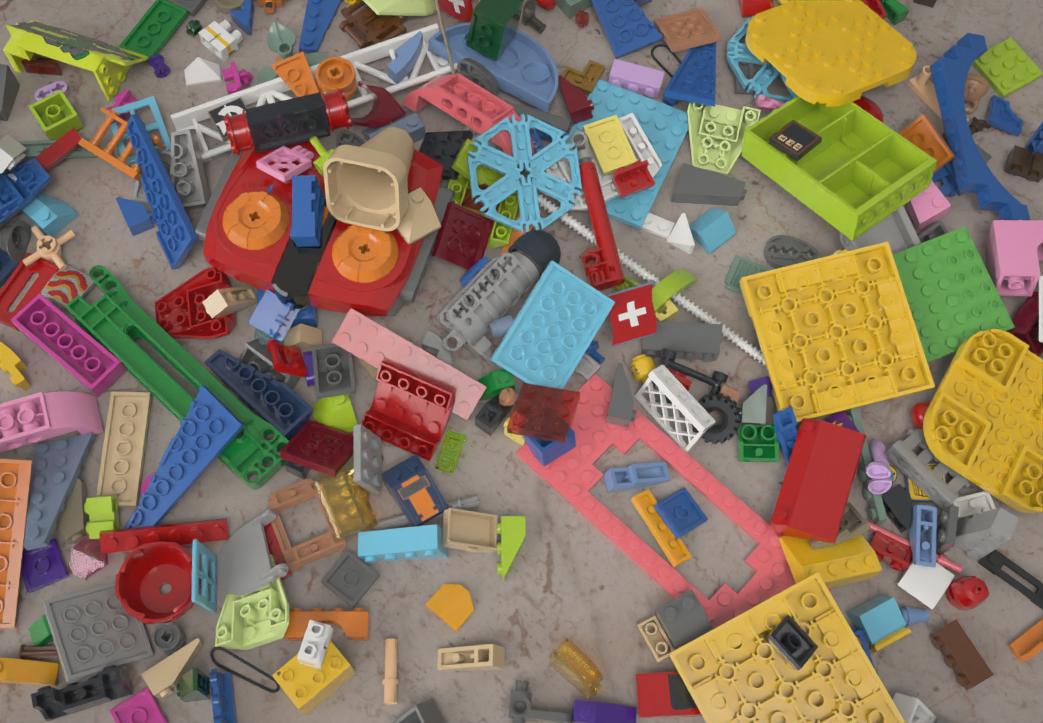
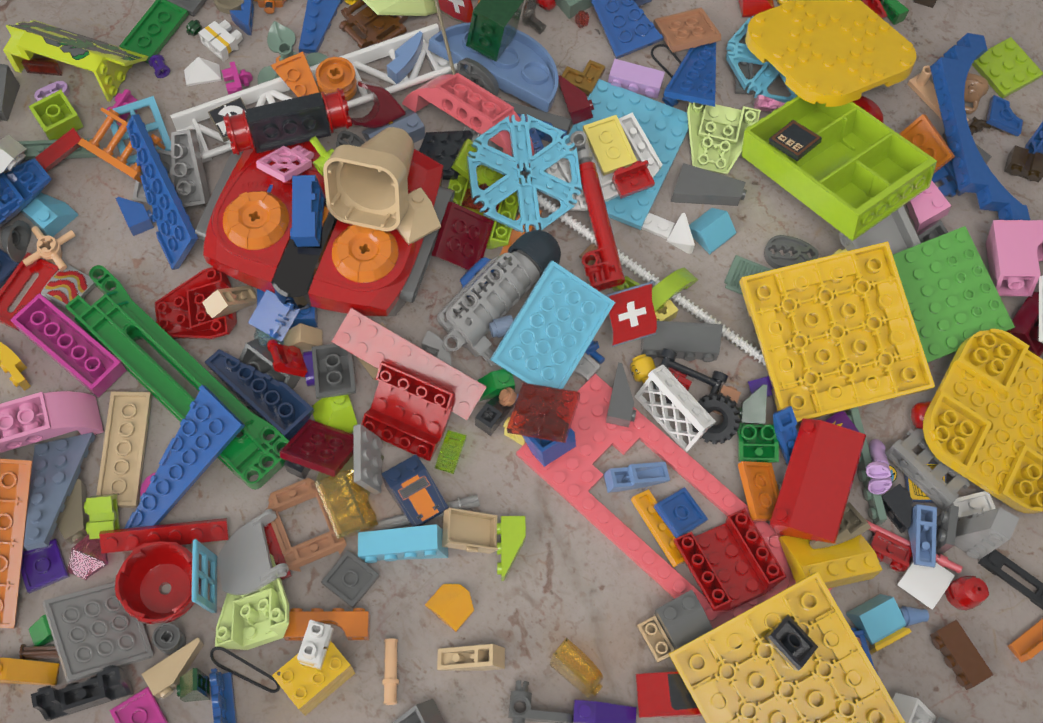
none -> red slope [673,508,787,611]
none -> orange plate [738,461,779,521]

